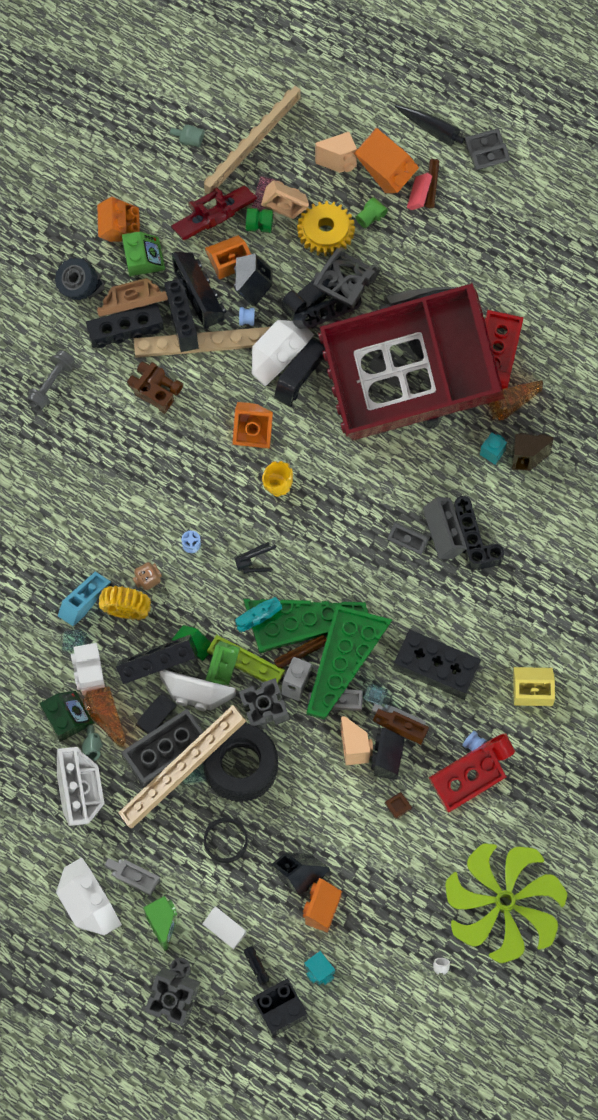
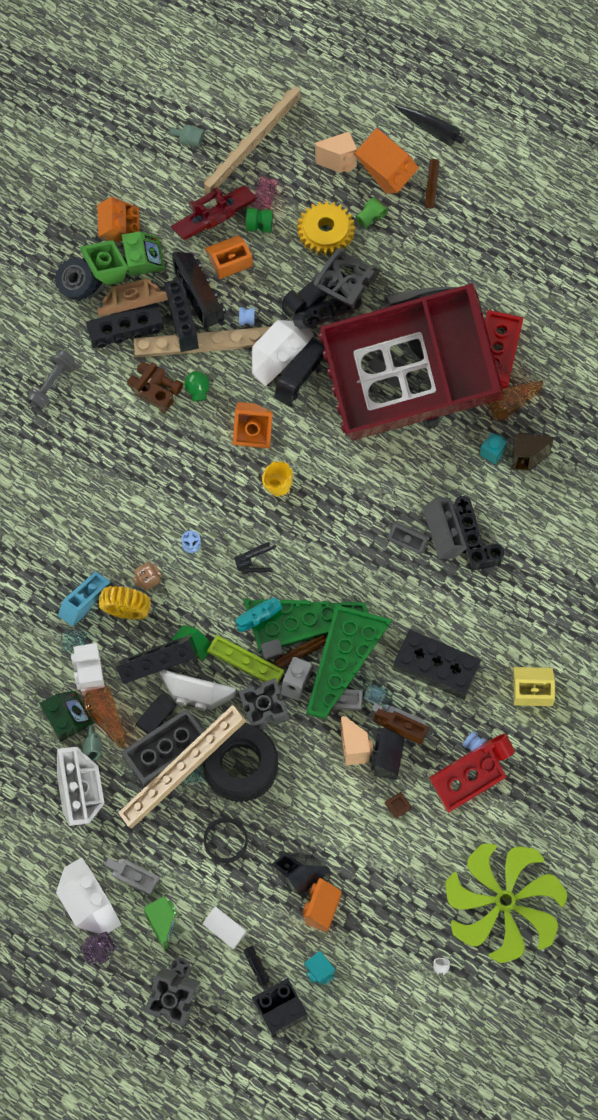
bright green hinge [206,641,240,685] -> none
black slope [234,253,273,306] -> none
light nougat slope [261,180,309,219] -> none
coral tile [407,173,432,210] -> none
dark grey slope [464,128,510,170] -> none
none -> bright green slope [80,240,128,285]
none -> clear purple brick [80,931,117,965]
none -> green piece [184,371,210,402]
none -> dark grey slope [261,639,283,661]

